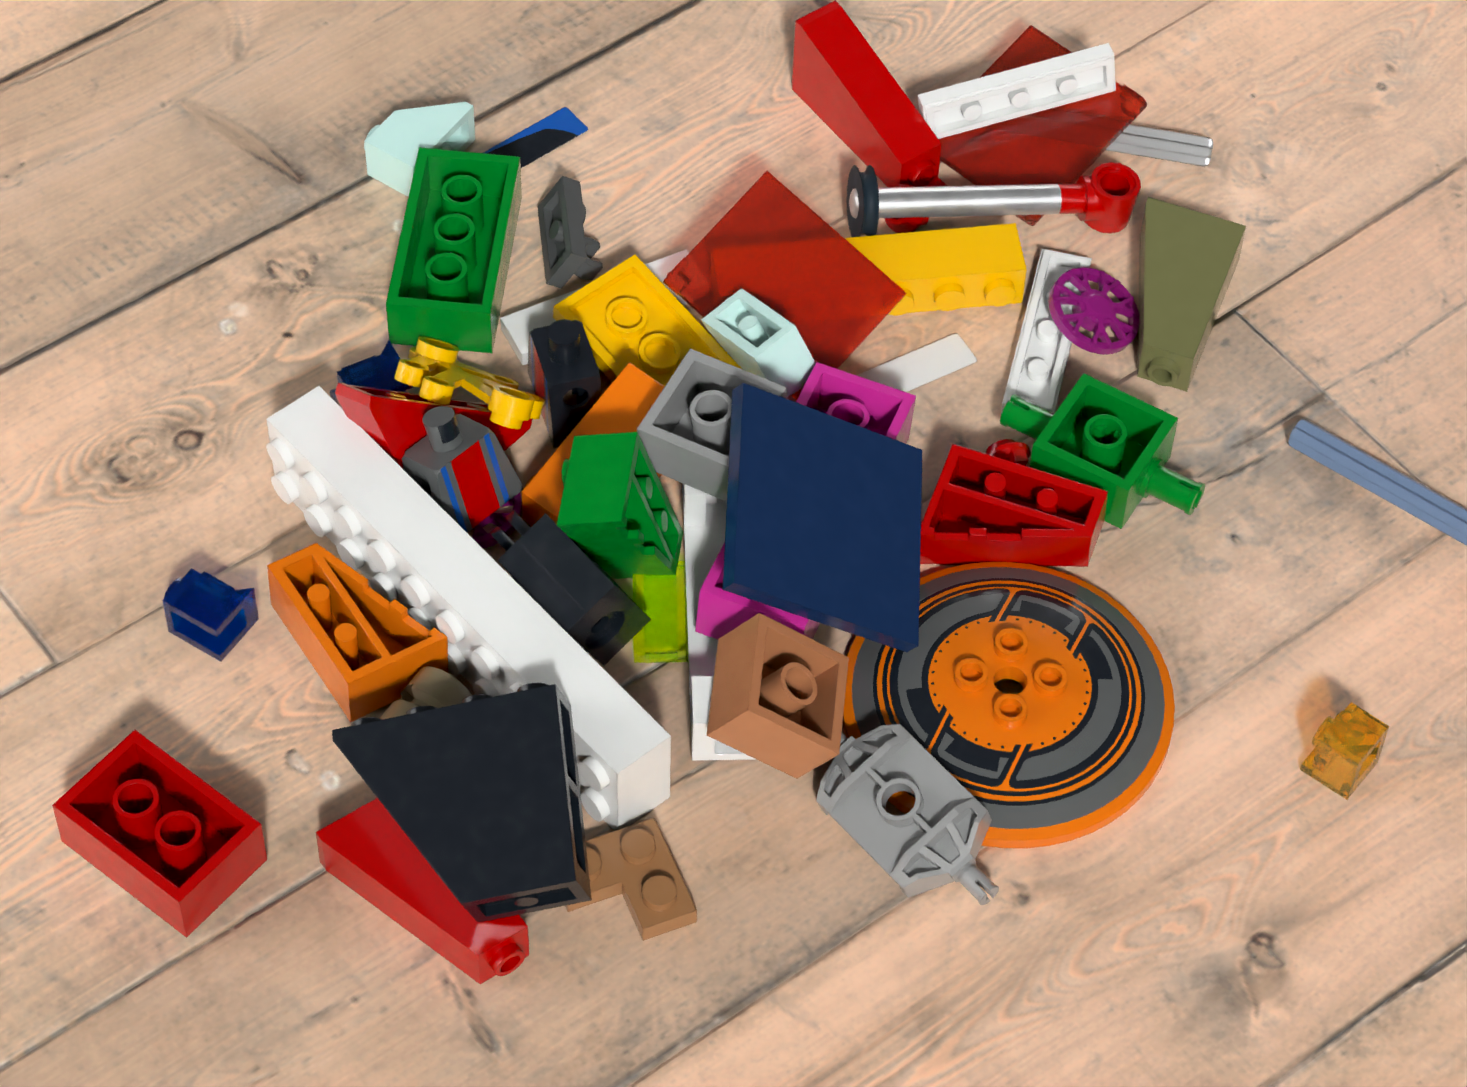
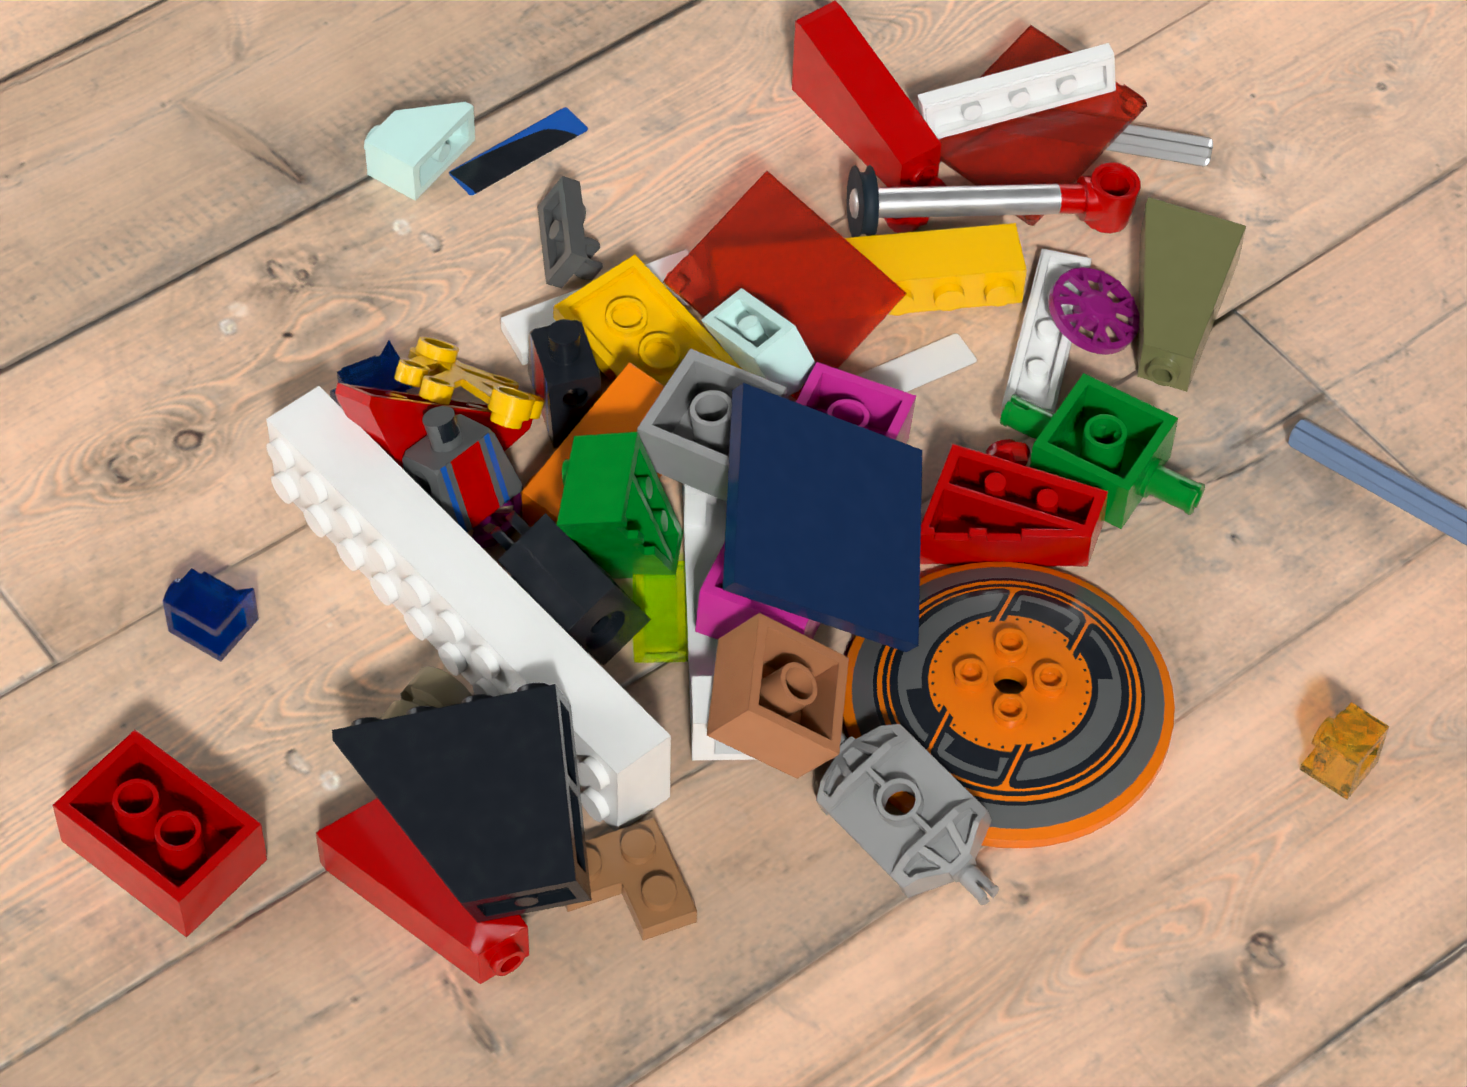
orange wedge [267,543,448,722] -> none
green brick [386,147,522,354] -> none

